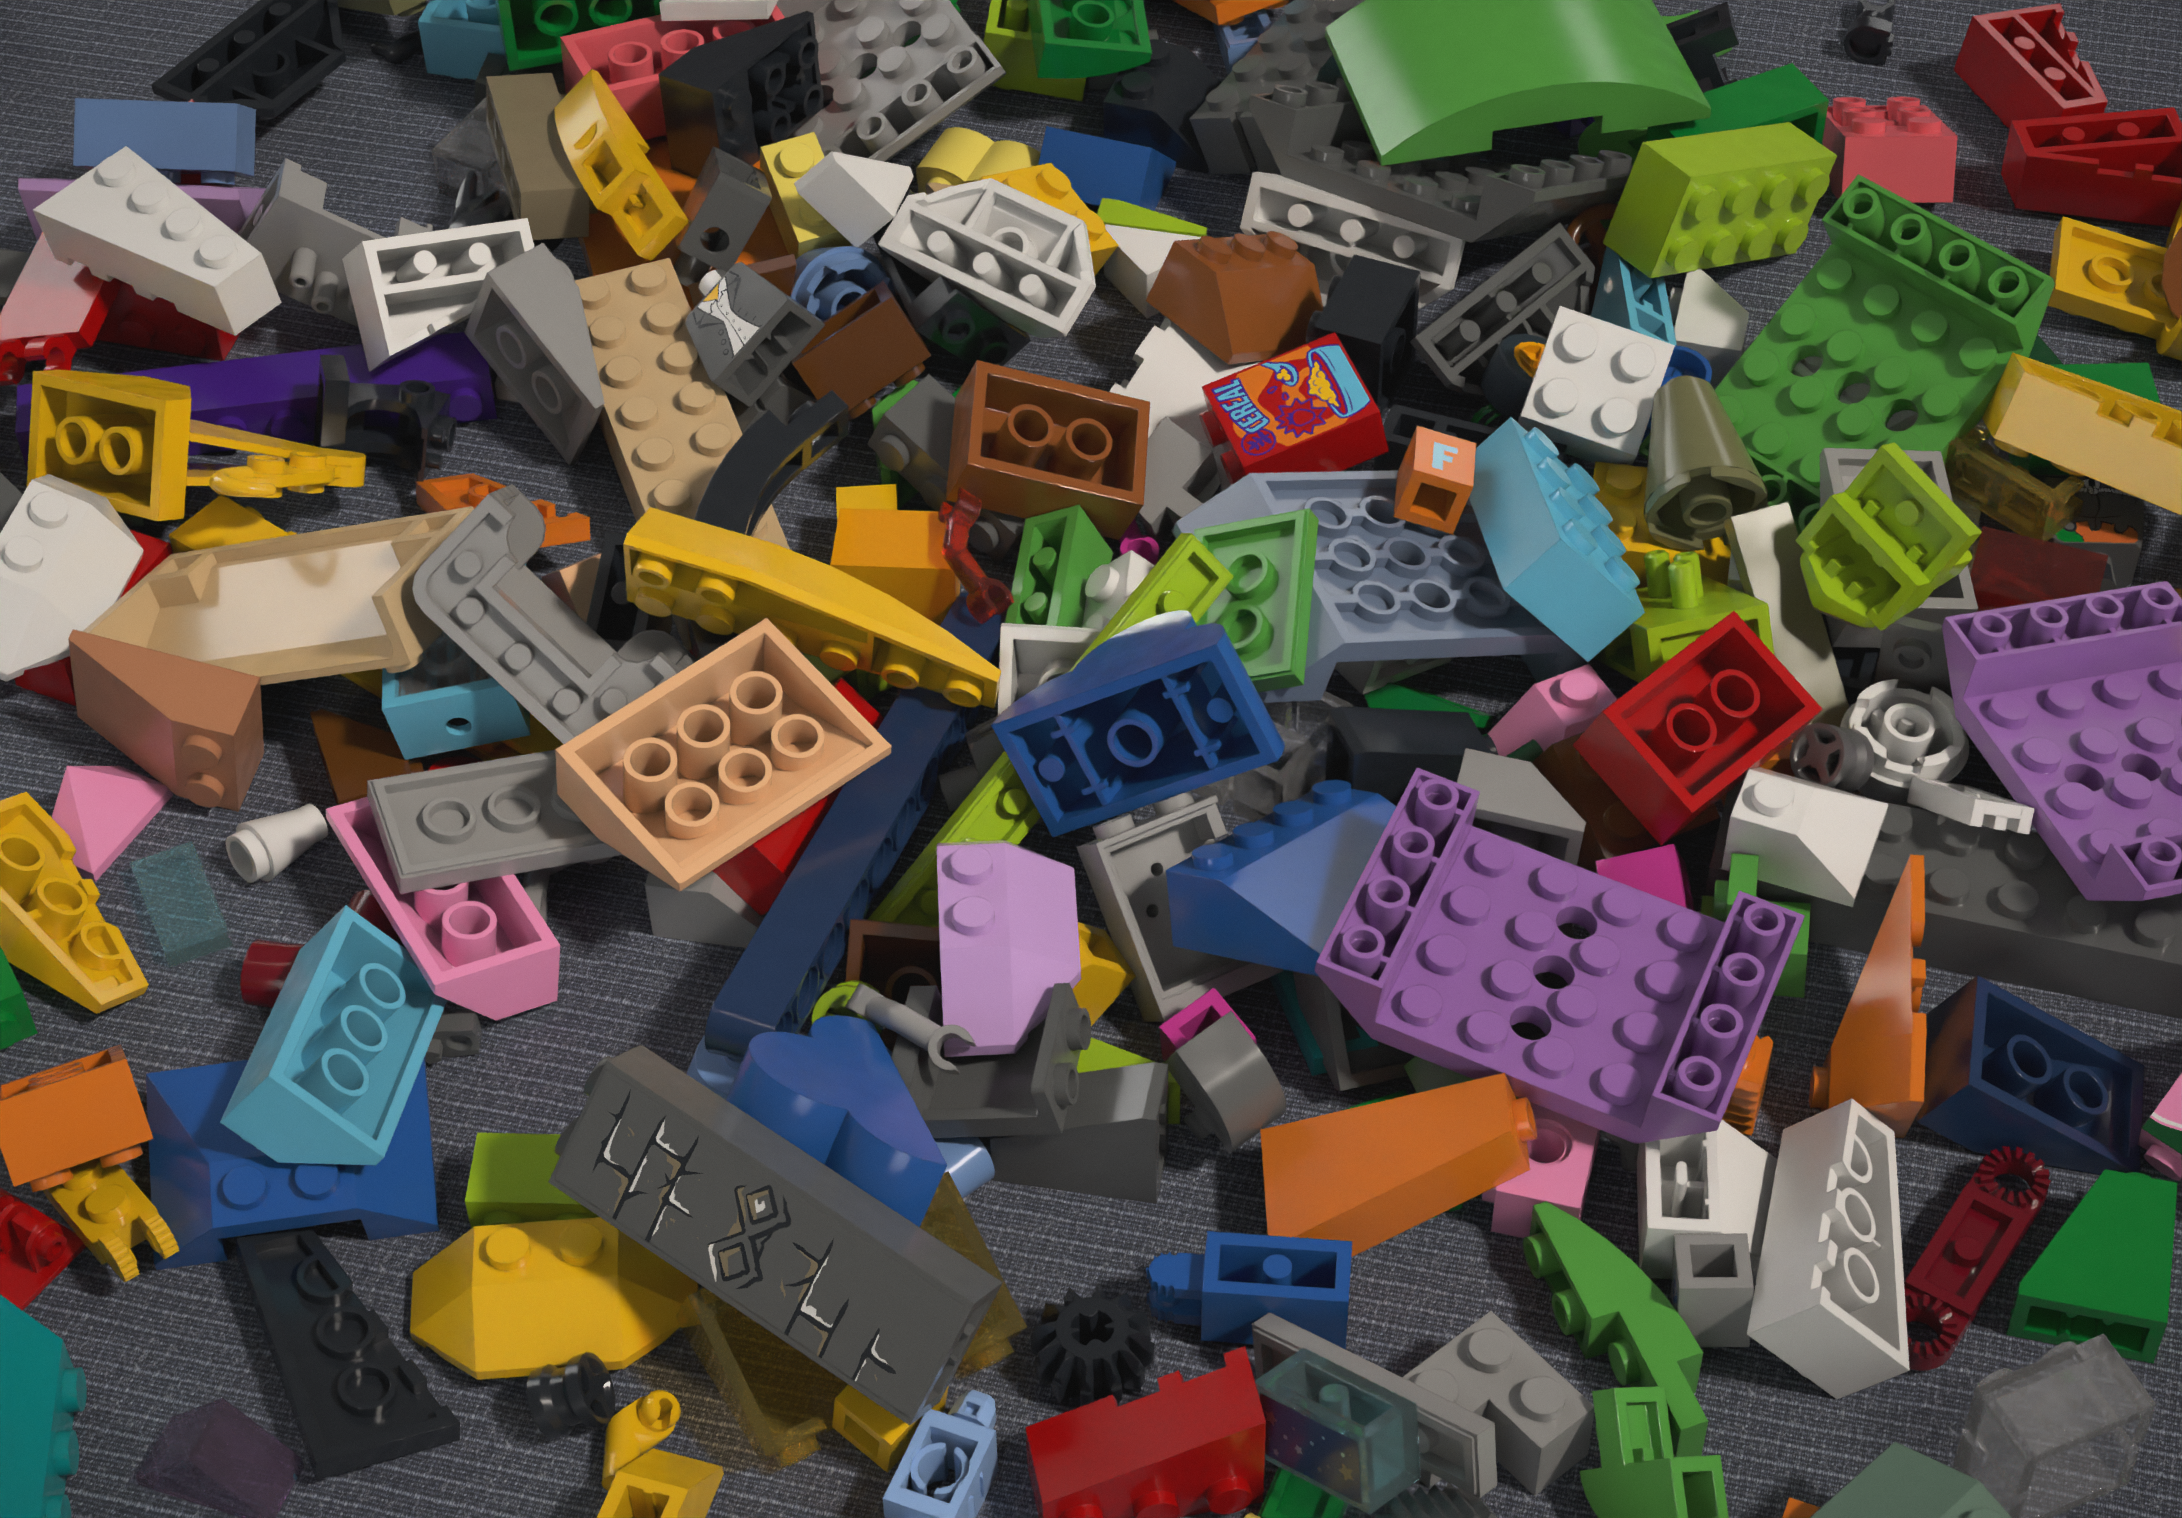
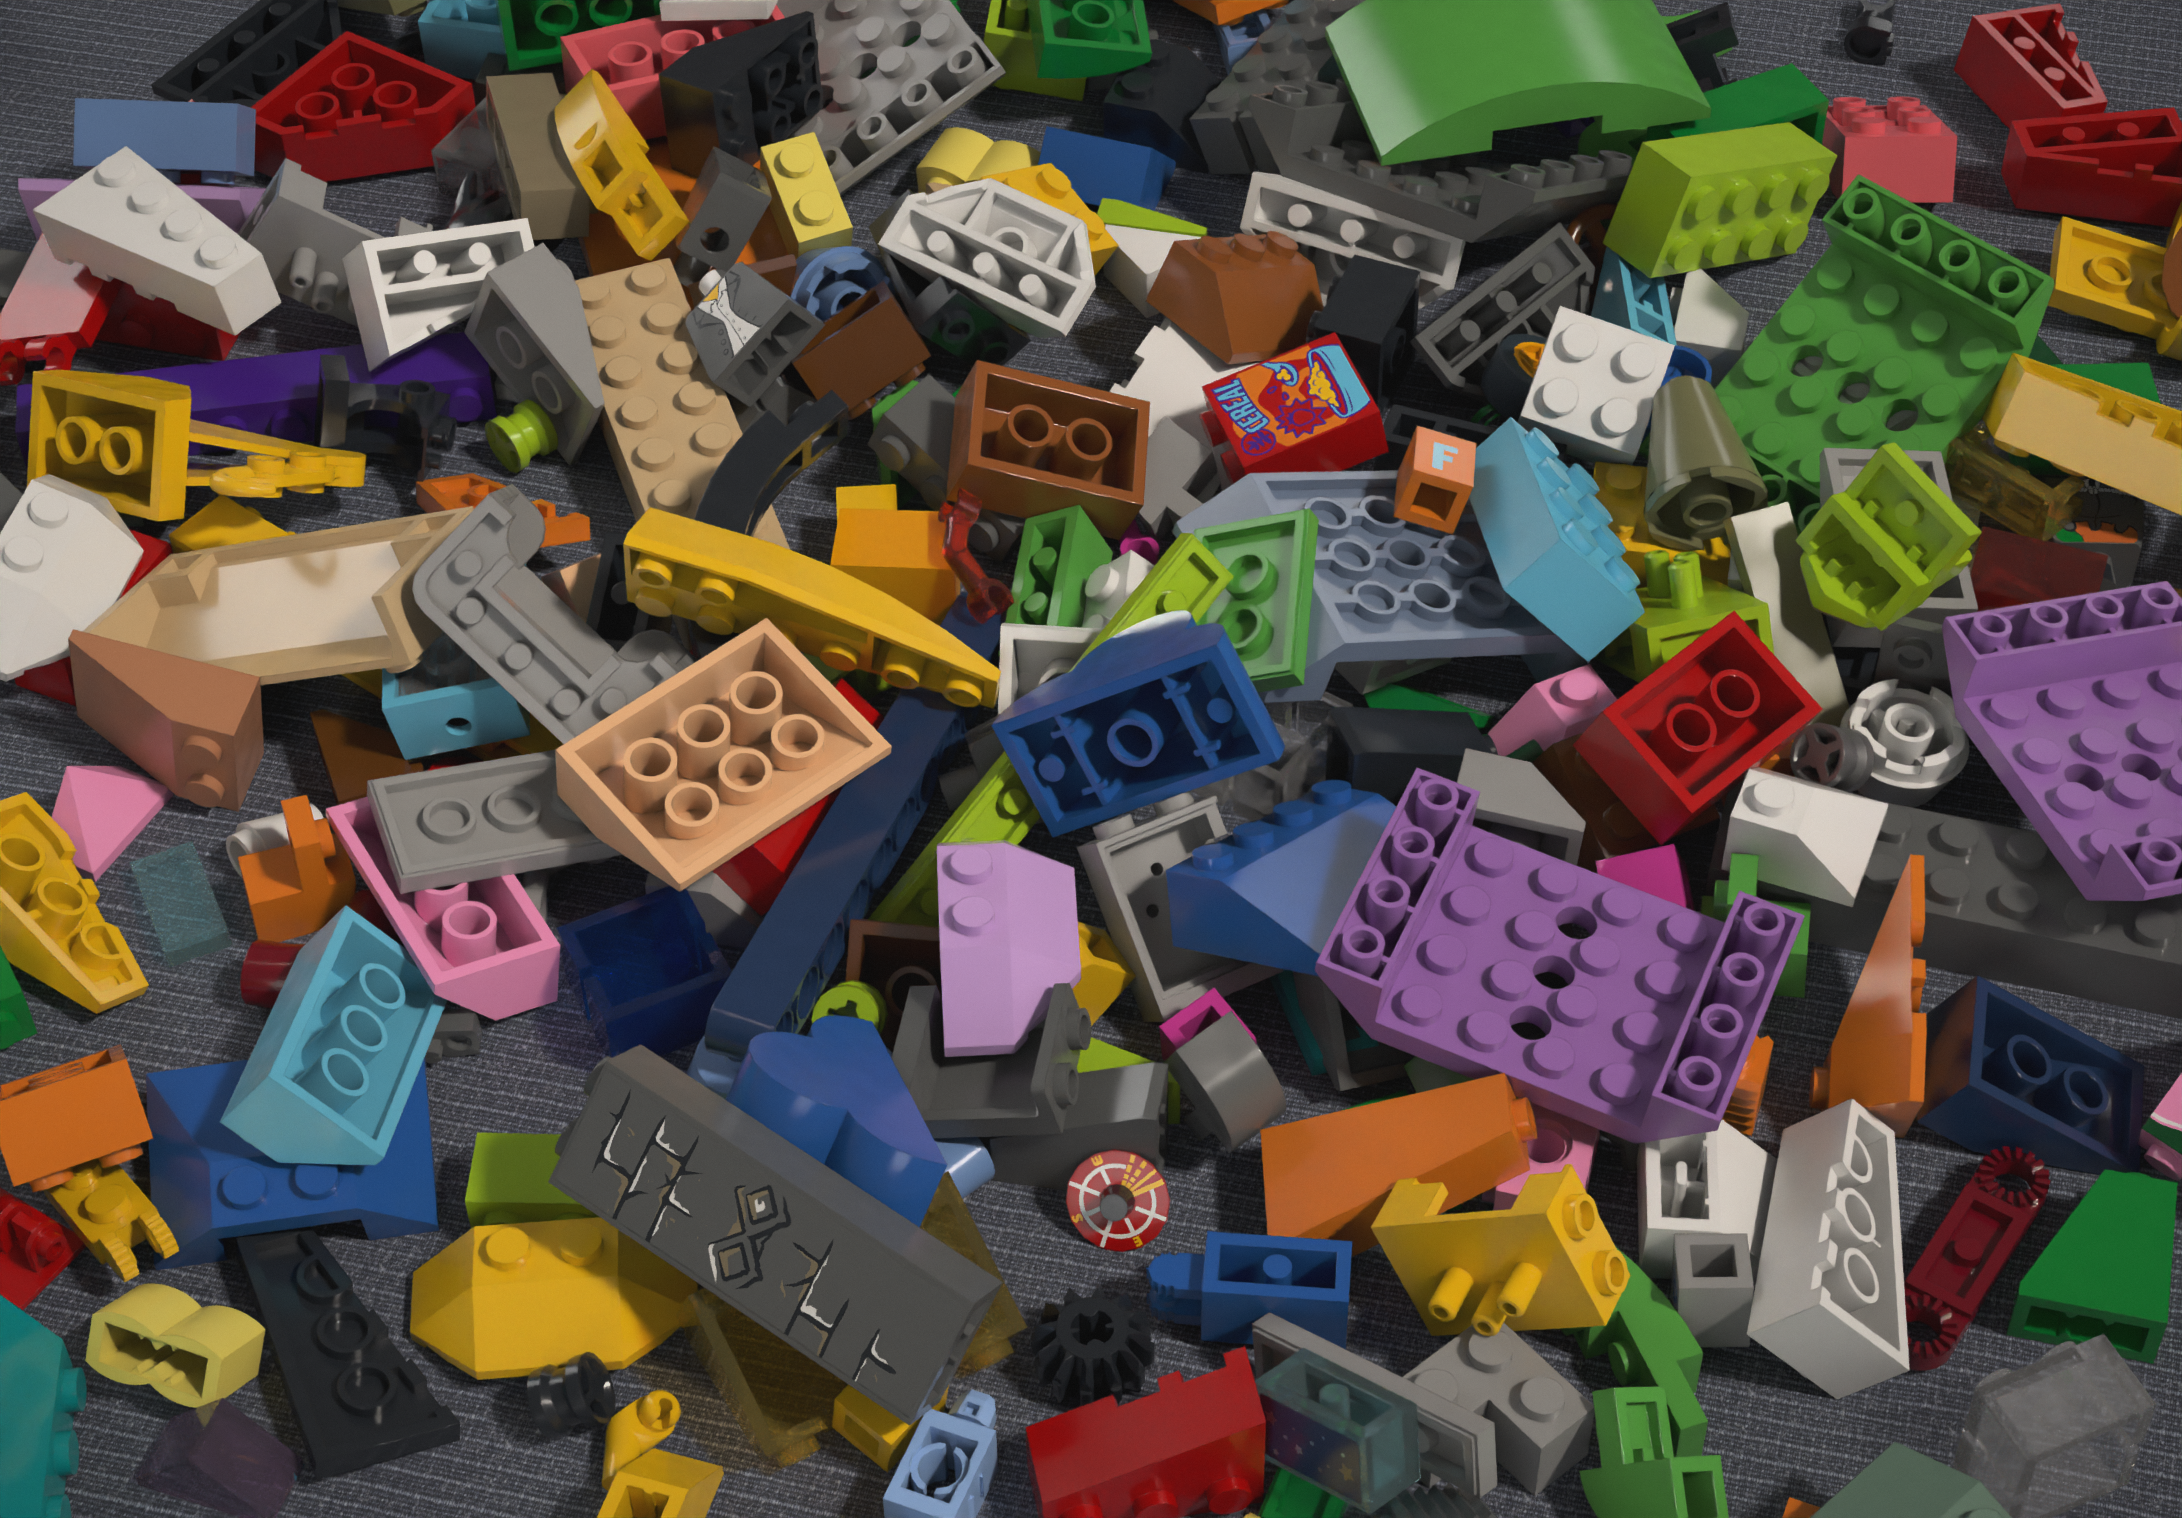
white slope [794,151,914,247] -> none
light grey arm [845,983,976,1075] -> none
white tile [1907,777,2035,834] -> none
none -> light yellow brick [85,1283,266,1408]
none -> orange brick [238,795,356,942]
none -> red brick [251,31,481,182]
none -> lime wheel [485,399,558,473]
none -> clear blue piece [557,886,732,1058]
none -> red piece [1066,1149,1170,1252]
none -> yellow piece [1371,1164,1631,1336]

